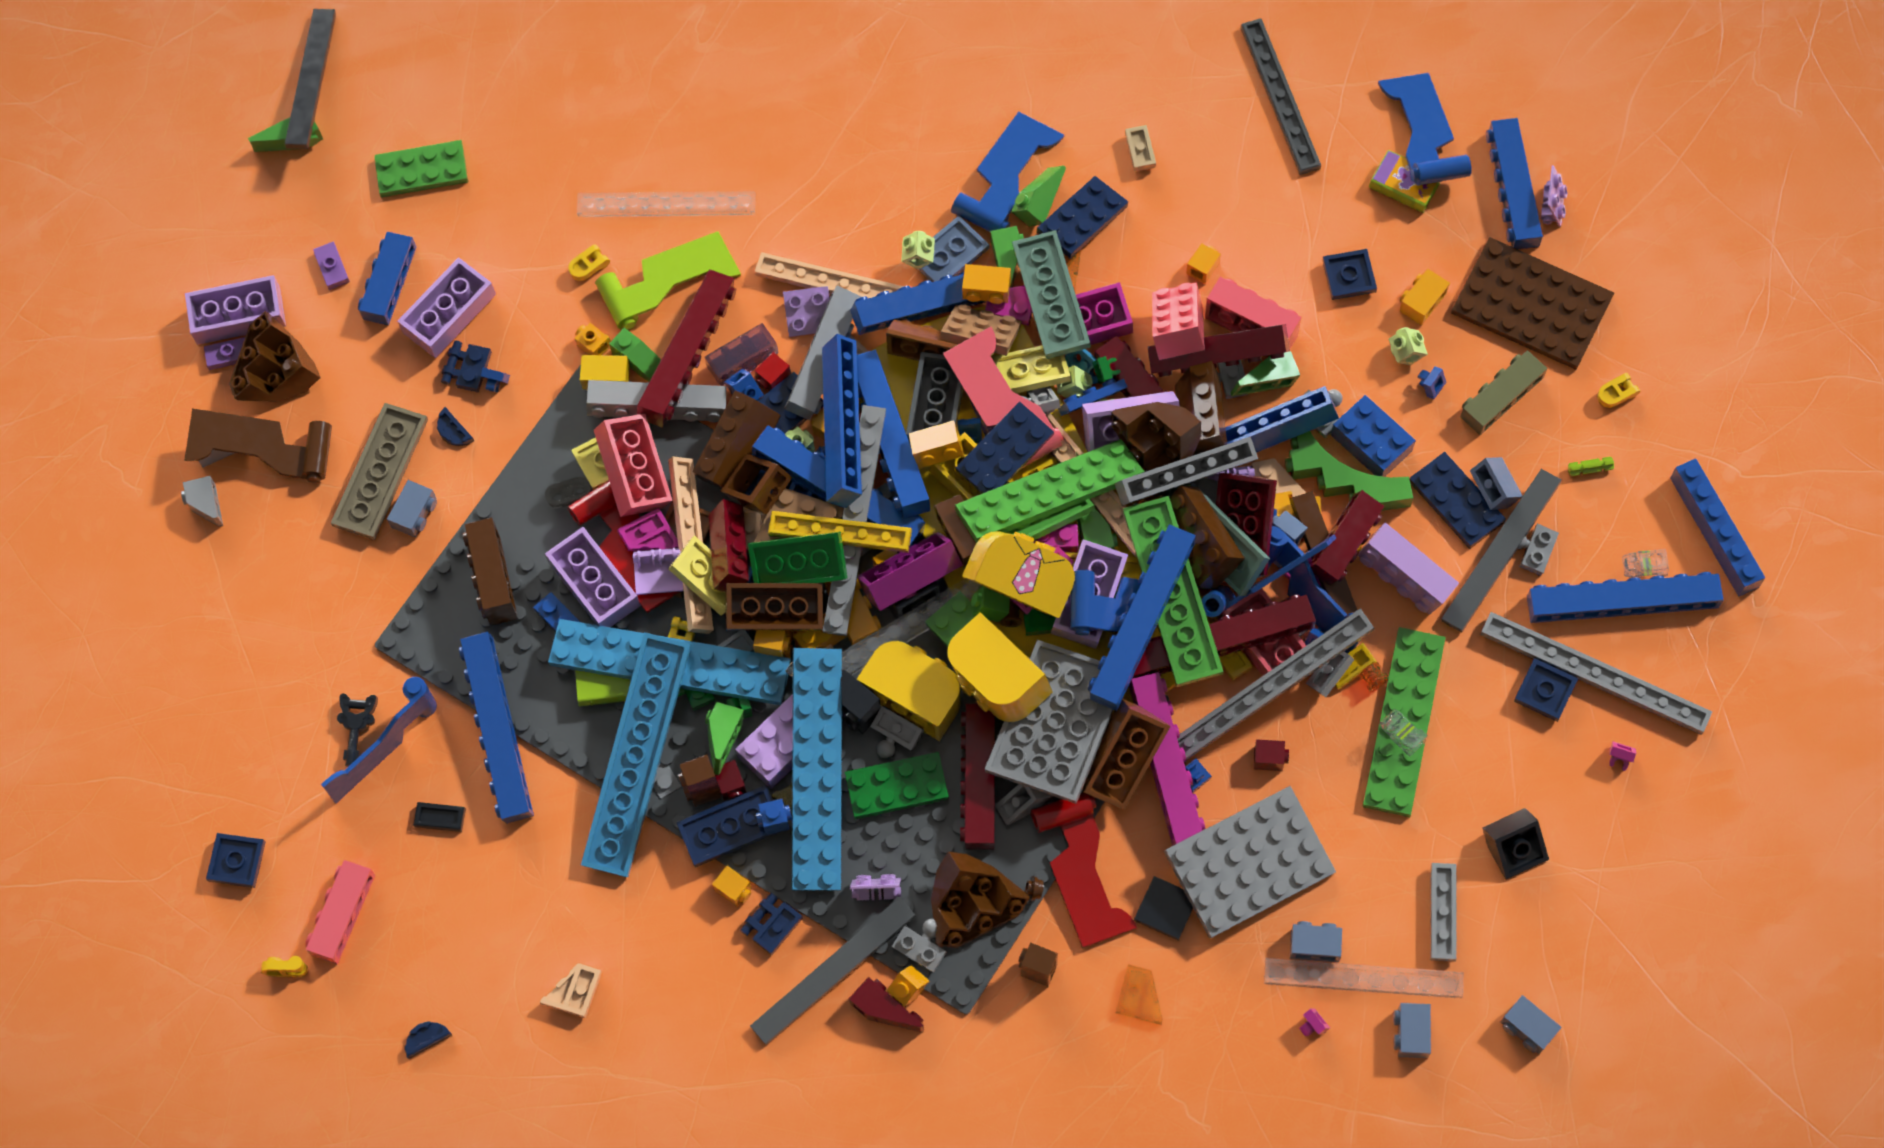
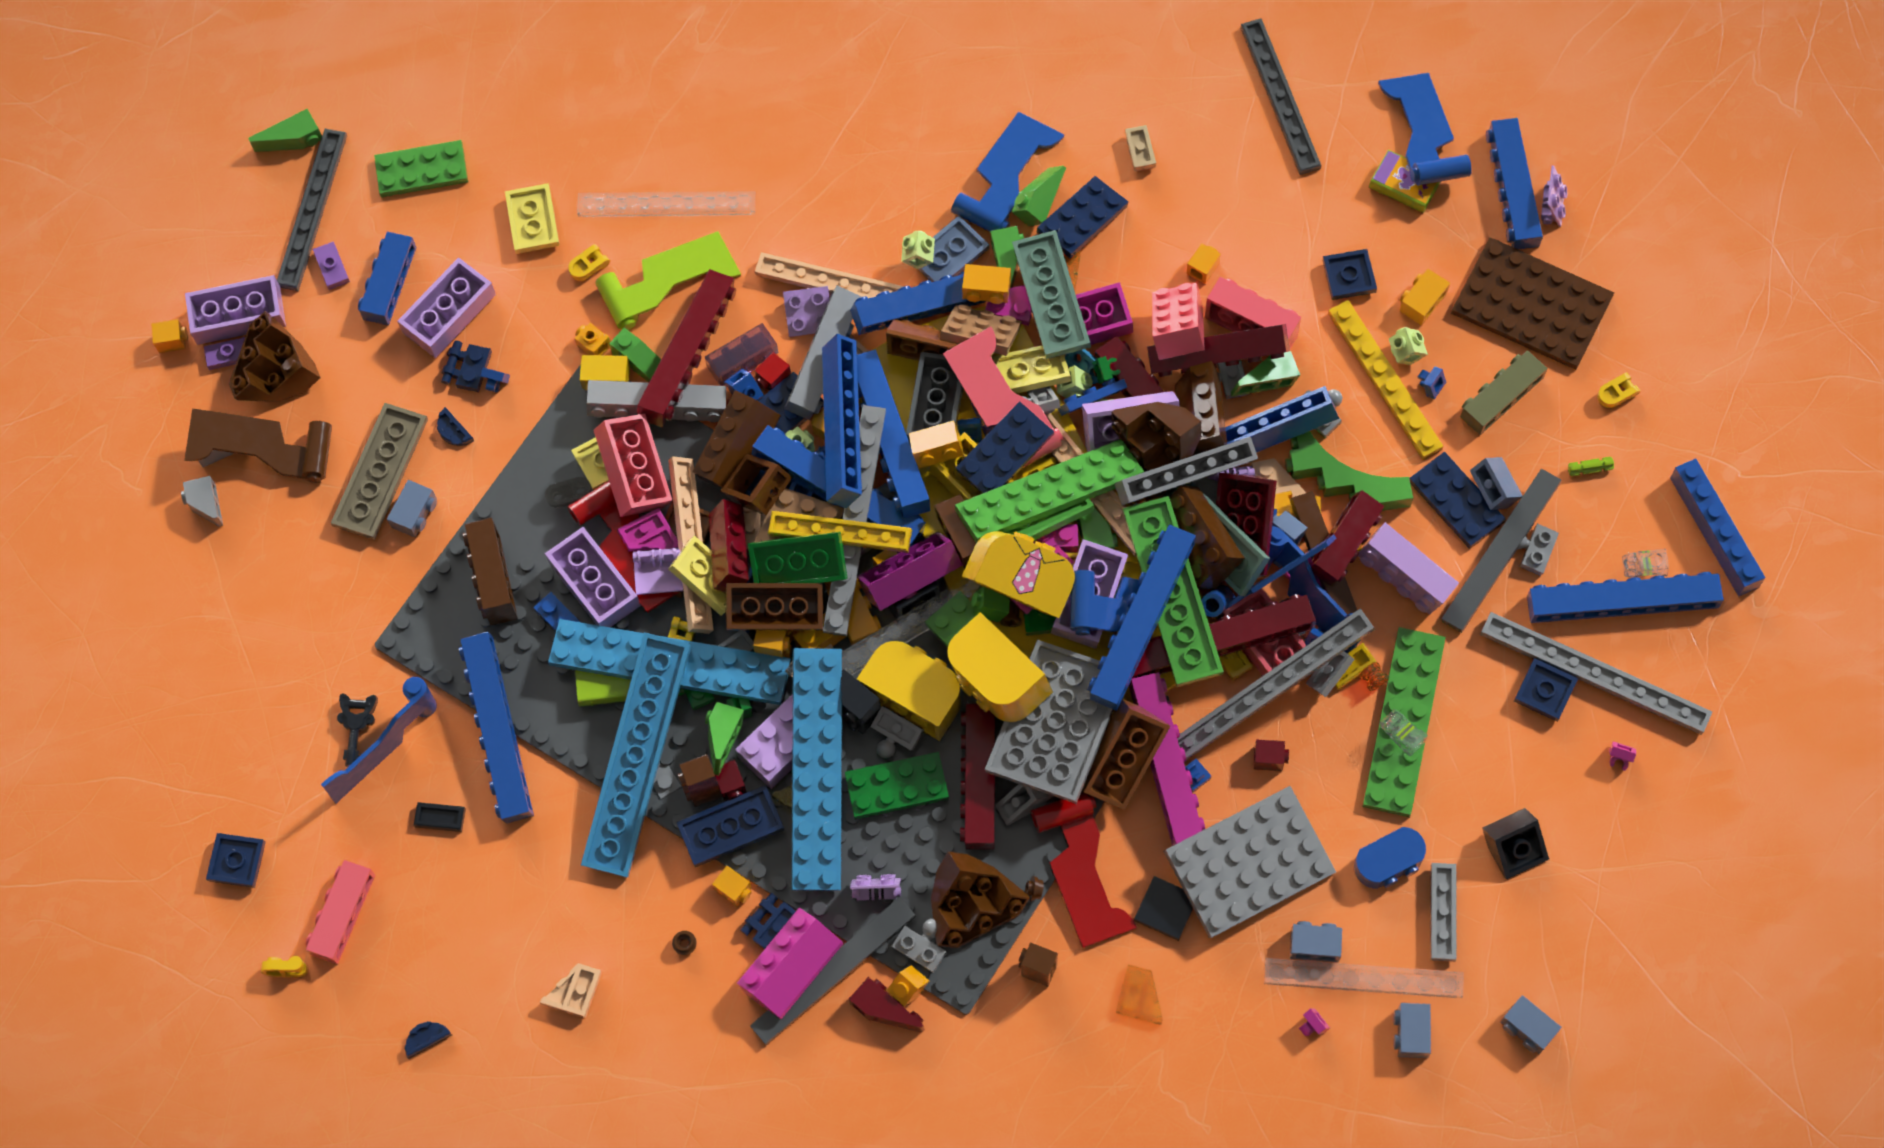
black tile [285,9,336,149] -> none
blue brick [756,799,792,835] -> none
blue brick [1331,395,1416,477] -> none
none -> light orange brick [151,319,188,353]
none -> dark grey tile [277,128,347,291]
none -> light yellow plate [505,183,560,254]
none -> reddish brown plate [672,931,697,955]
none -> dark pink slope [737,908,844,1019]
none -> yellow plate [1328,300,1444,460]
none -> blue brick [1354,827,1426,889]

